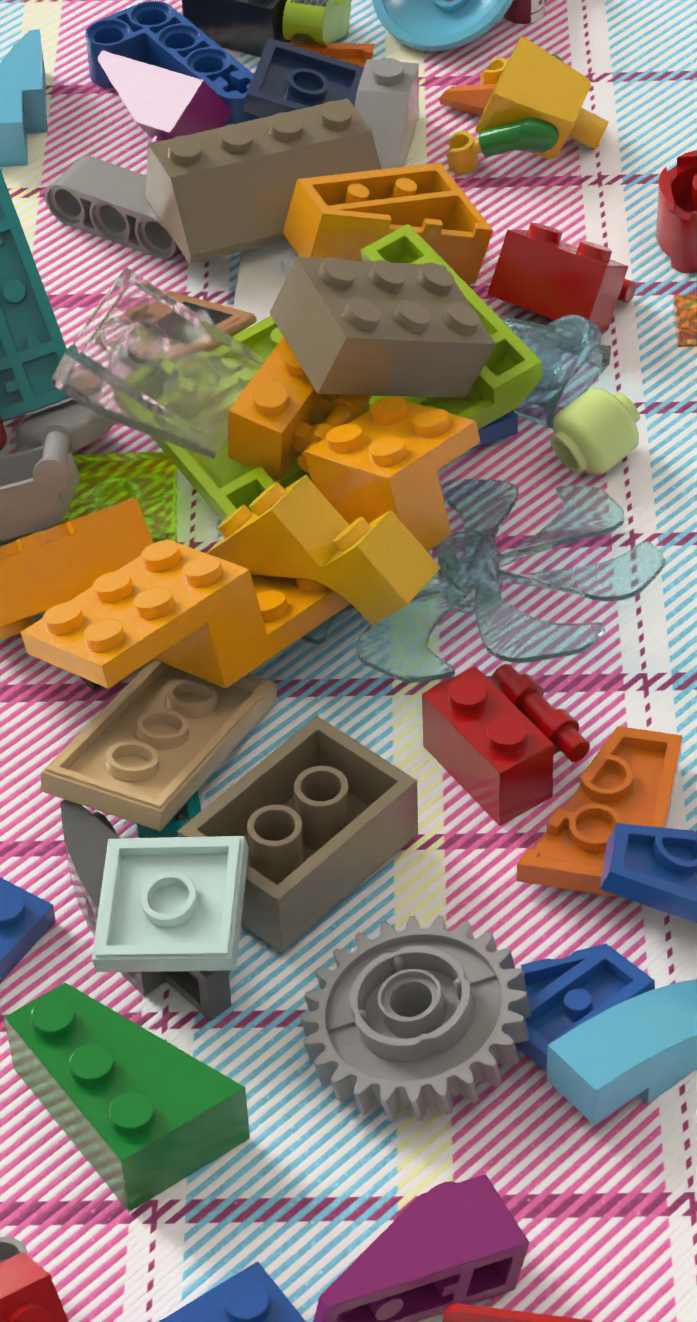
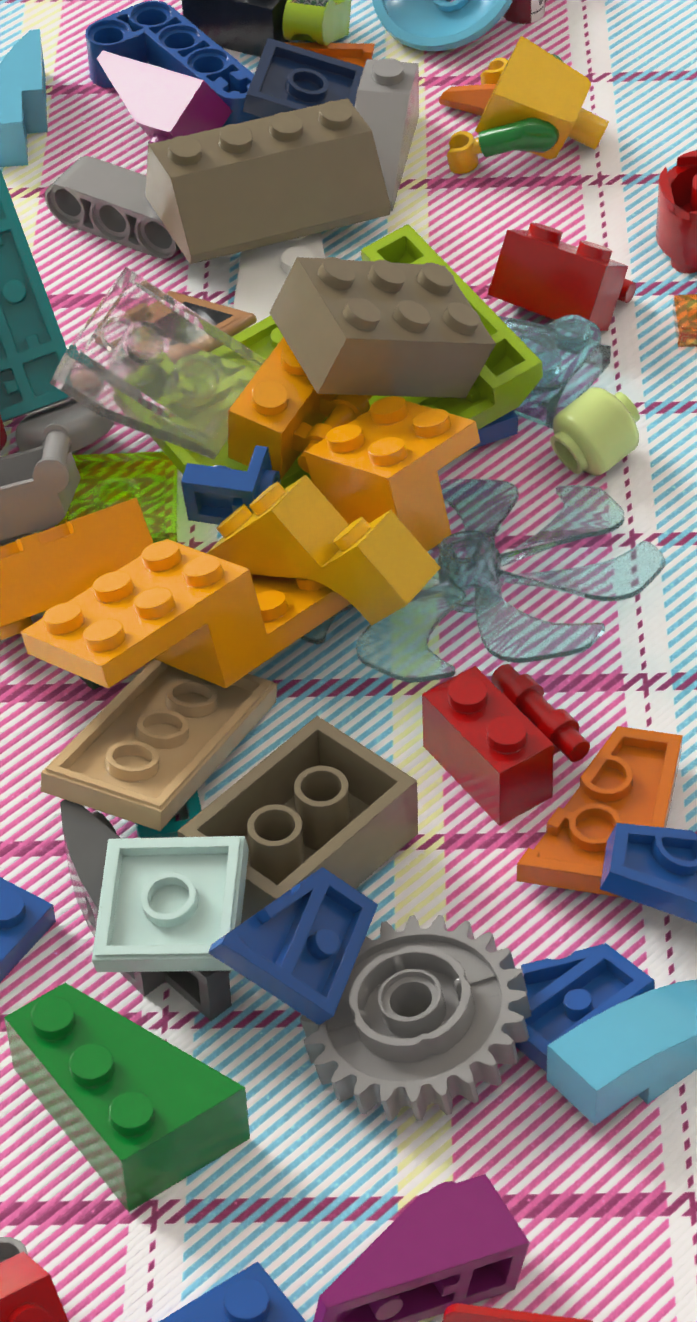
light orange wedge [282,162,493,283] -> none
none -> blue bracket [181,445,280,525]
none -> blue wing [208,867,378,1025]

